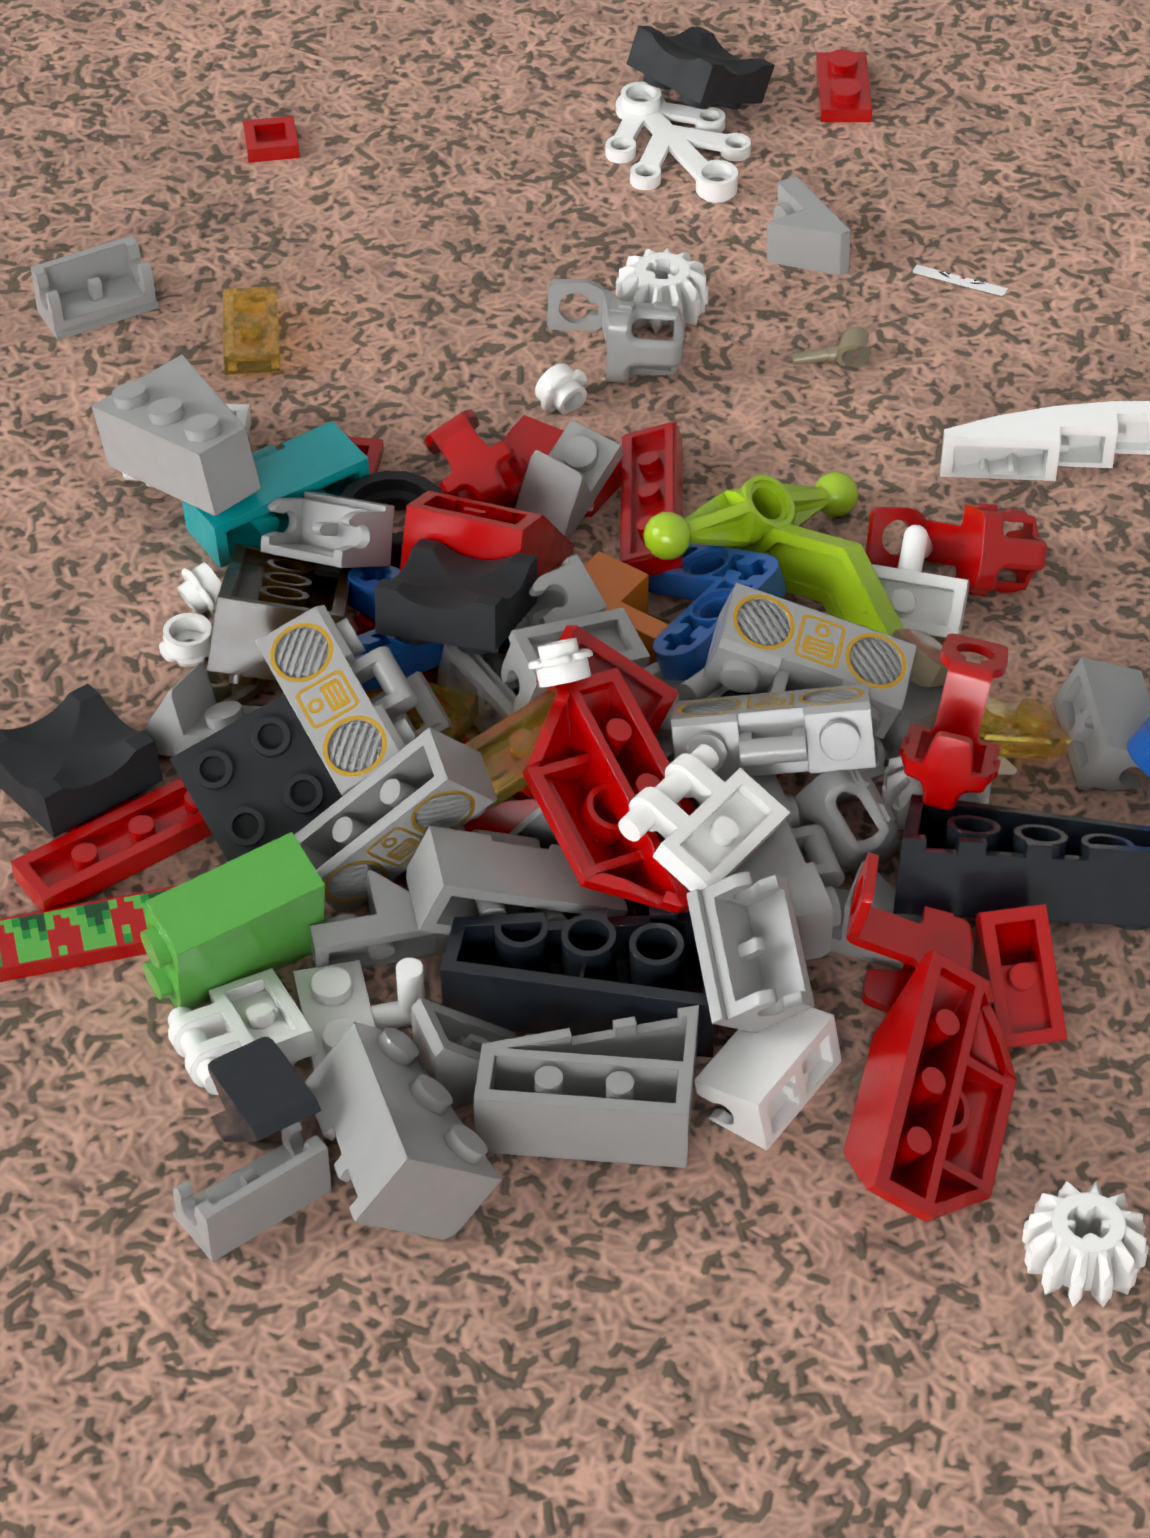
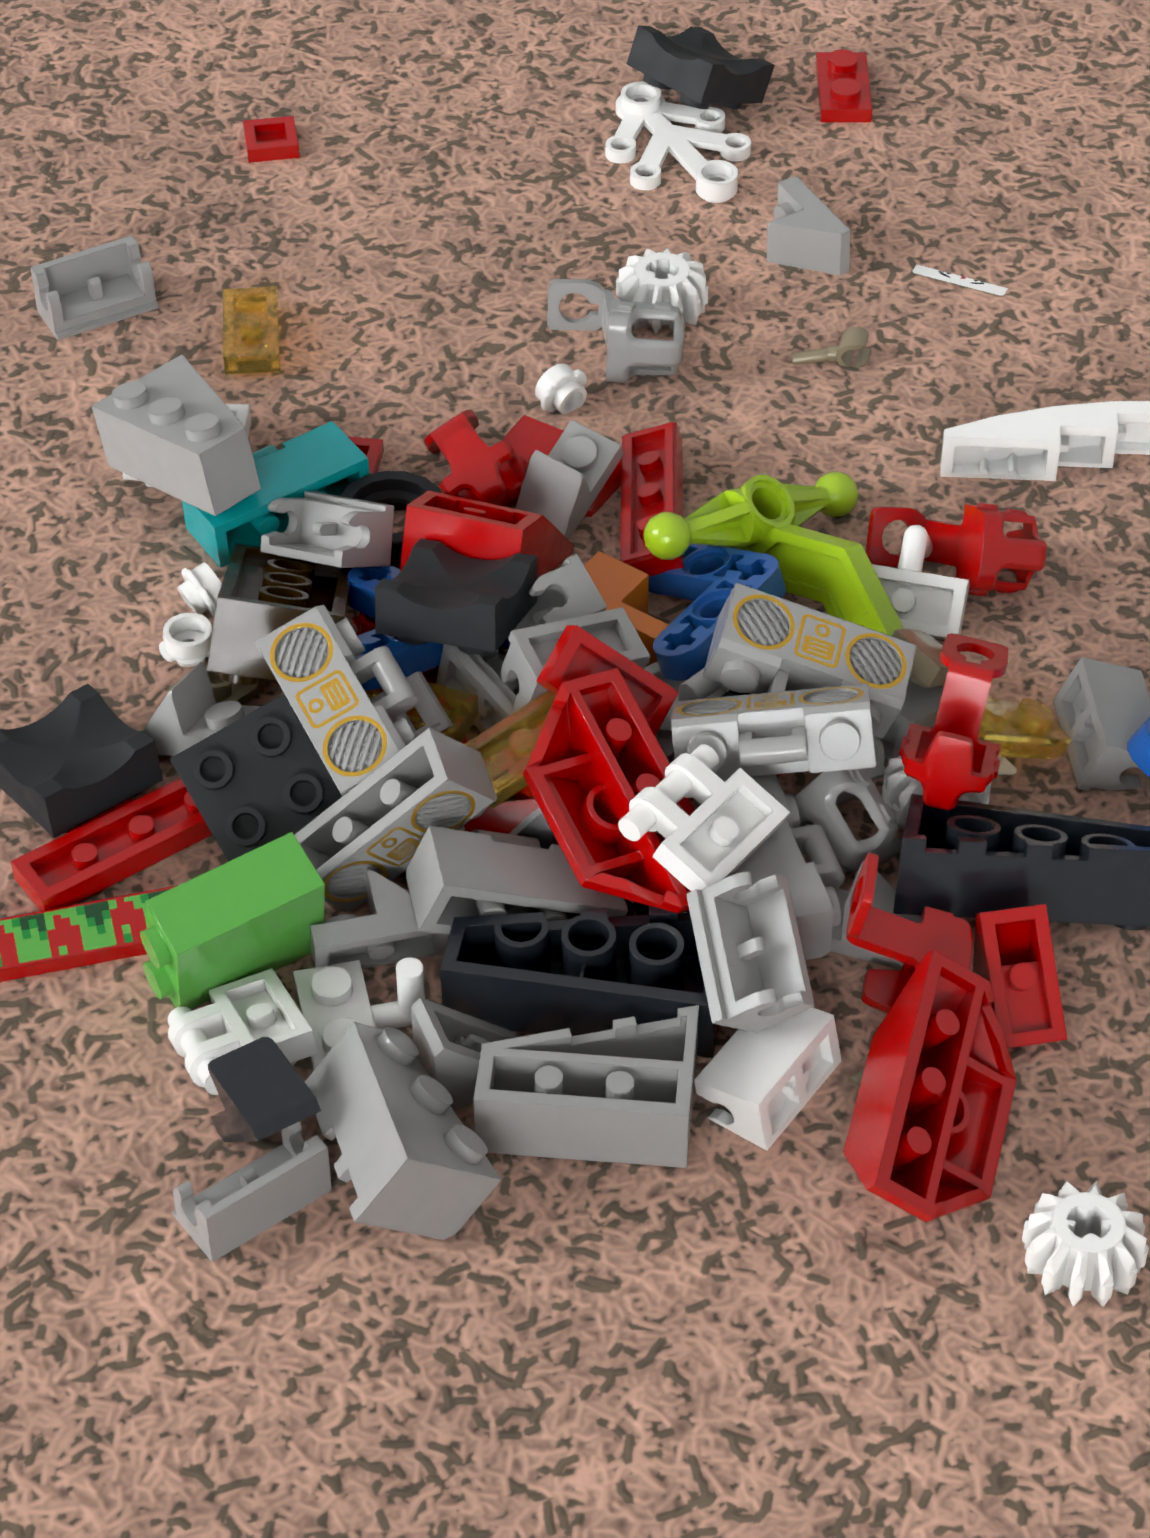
white plate [528,638,593,687] -> none

